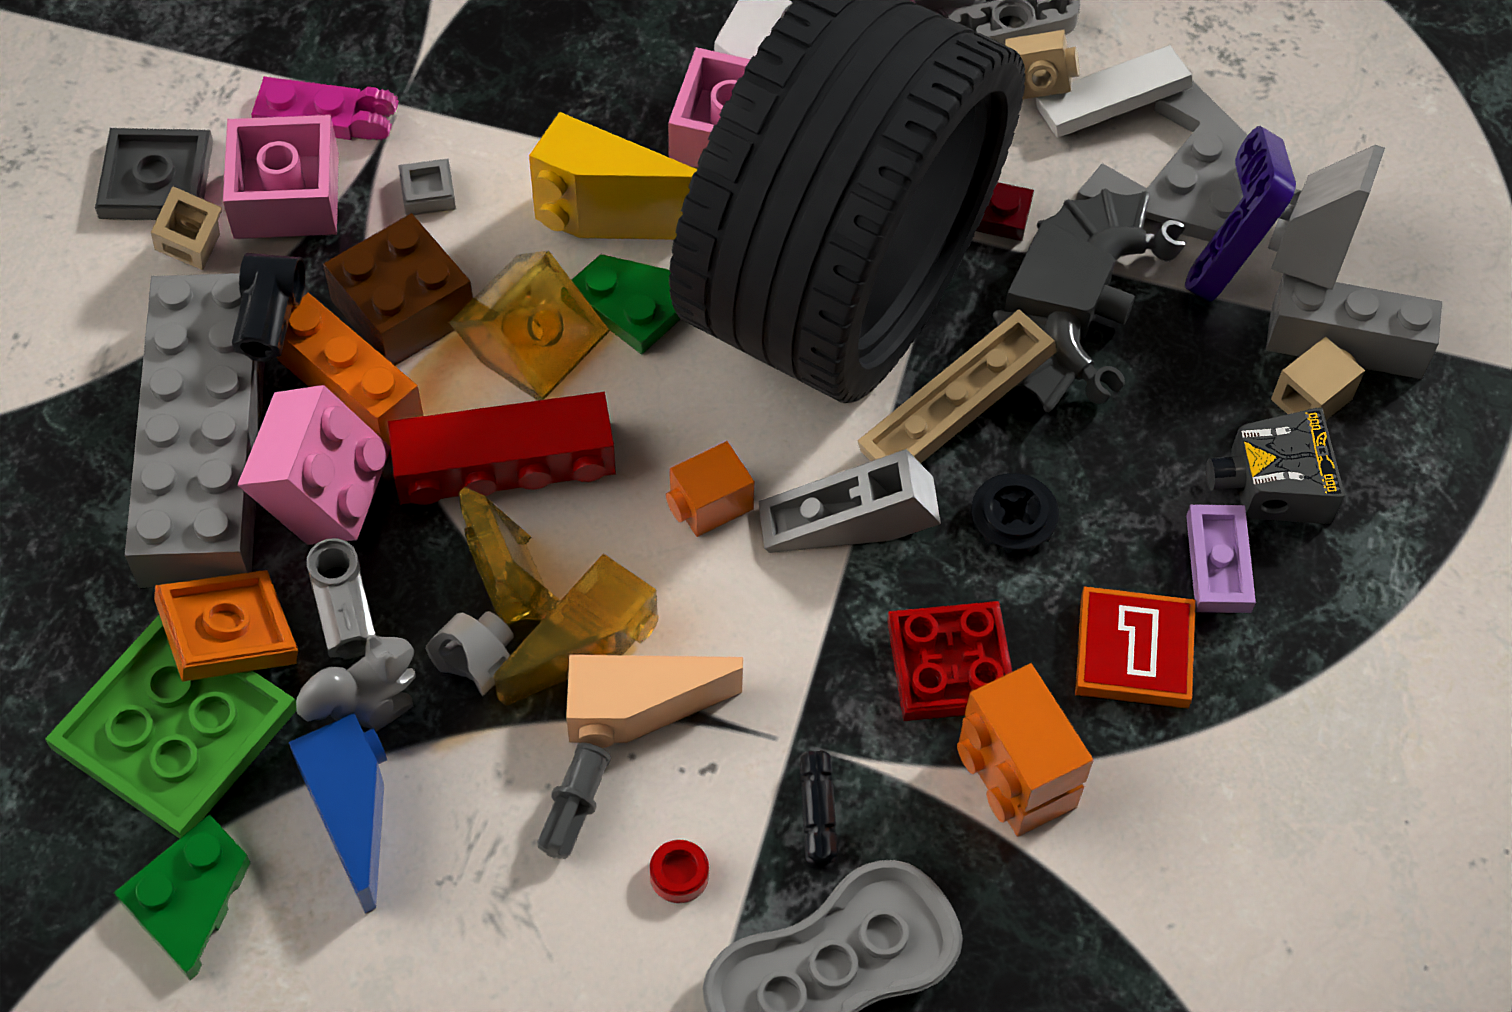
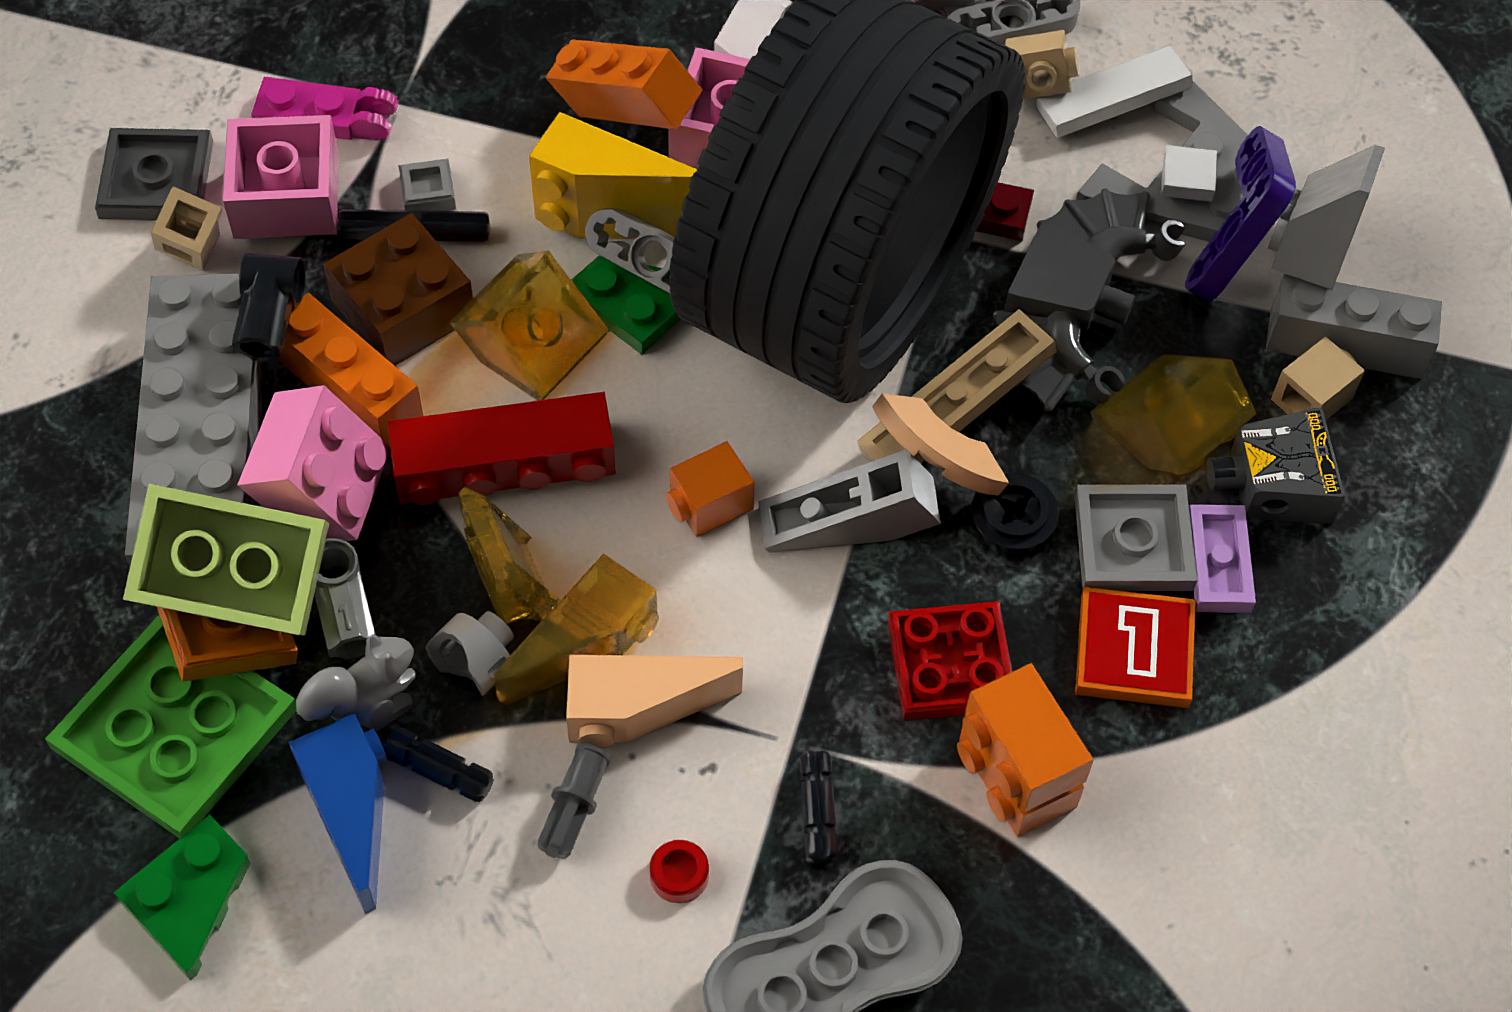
none -> yellowish green brick [123,484,329,635]
none -> black axle [337,209,490,242]
none -> black axle [384,728,494,802]
none -> orange brick [545,39,703,130]
none -> light grey beam [585,209,676,293]
none -> light nougat tile [872,393,1009,496]
none -> light grey plate [1074,485,1197,591]
none -> clear yellow slope [1090,354,1257,475]
none -> white tile [1161,145,1217,202]

